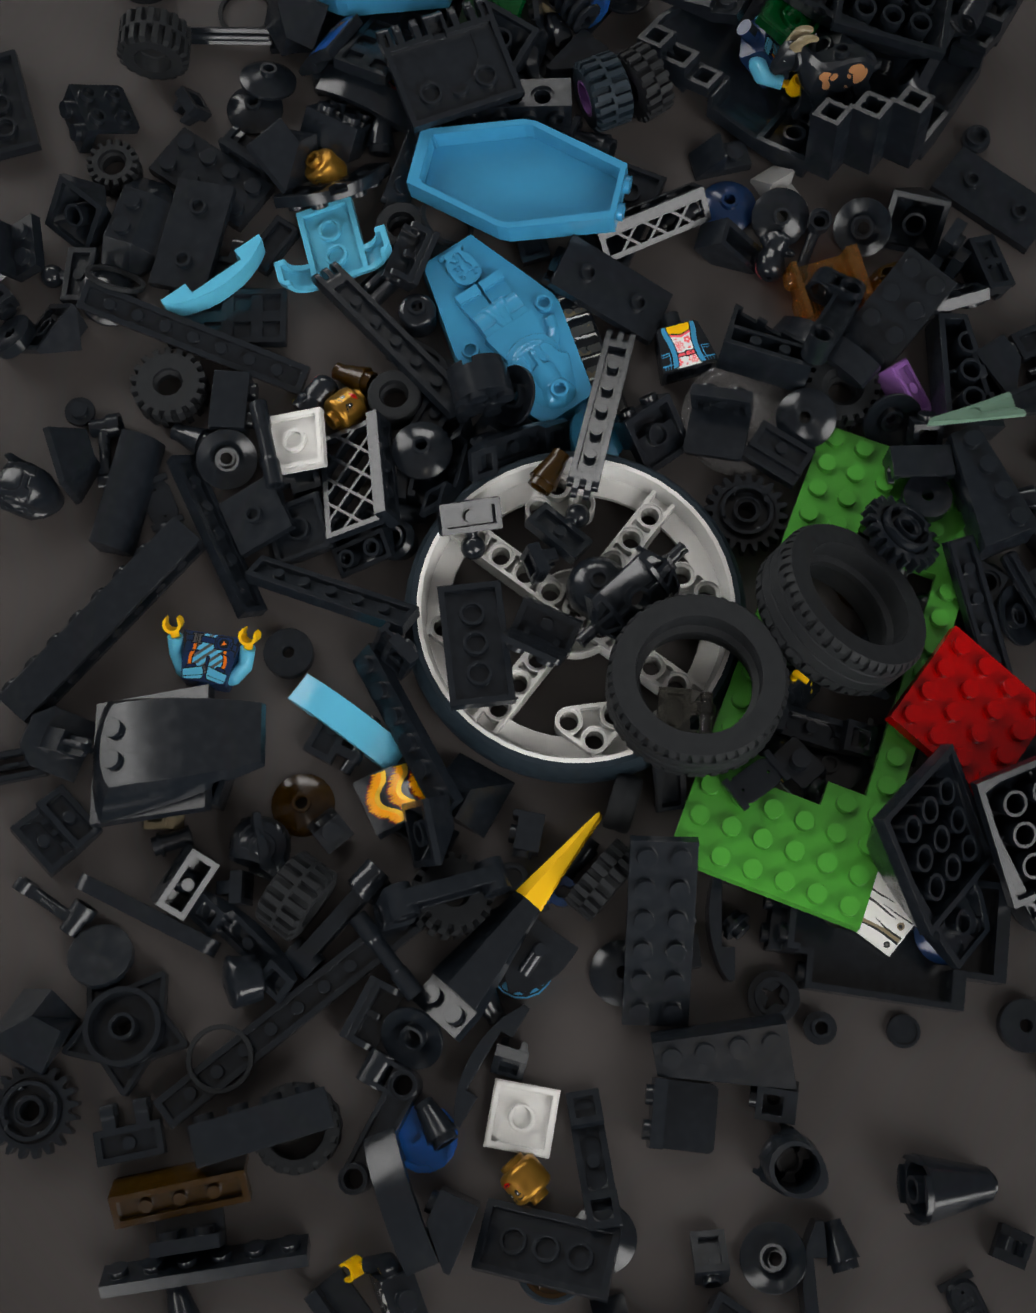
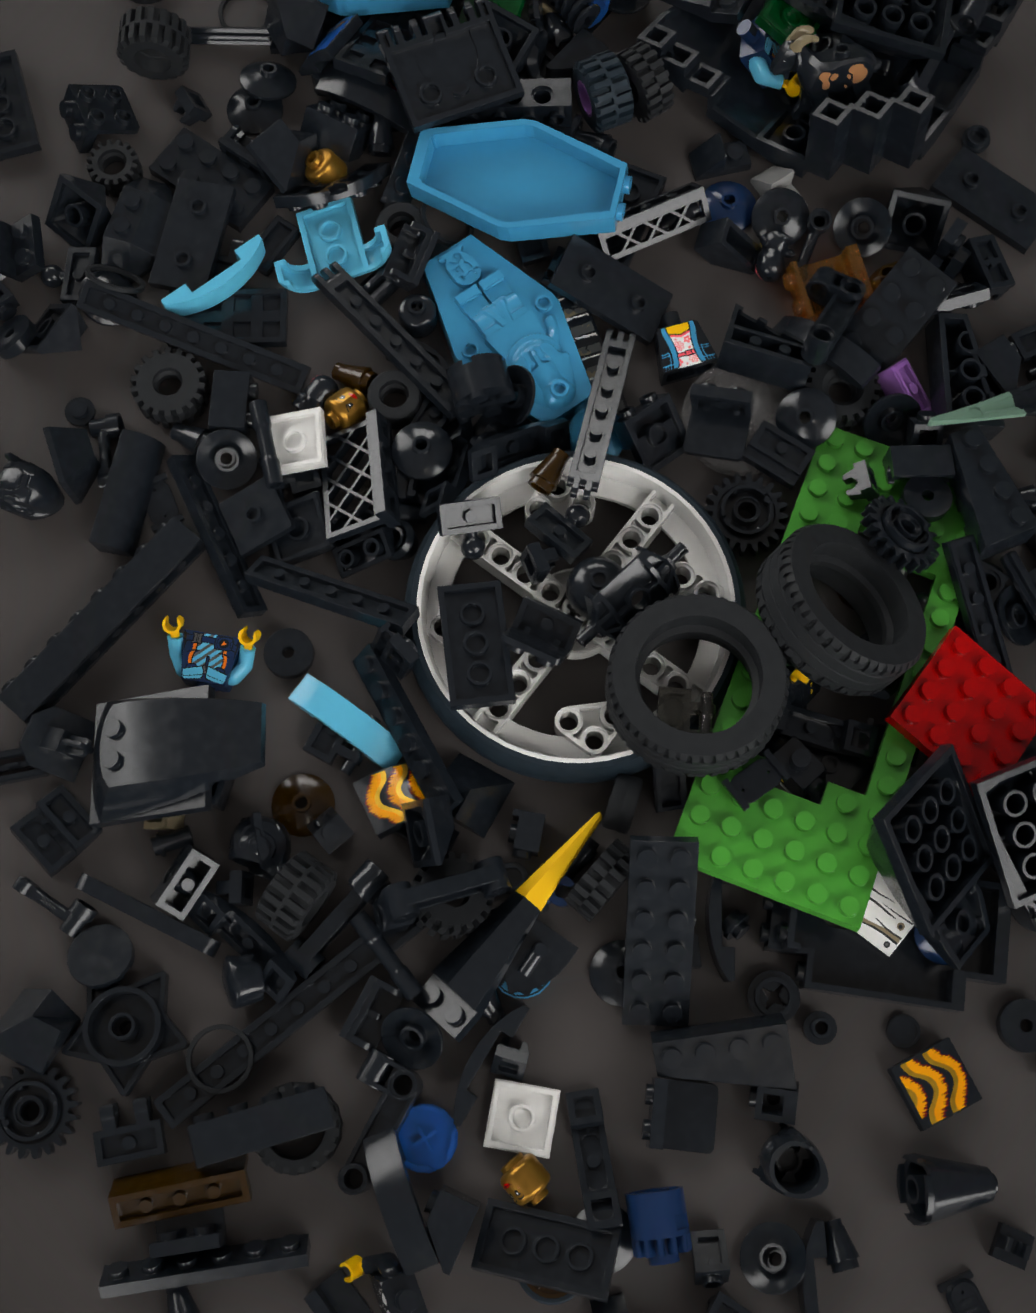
black cone [414,1097,458,1152] -> none
none -> dark blue gear [625,1186,693,1266]
none -> black tile [842,459,880,502]
none -> slope [887,1037,982,1132]

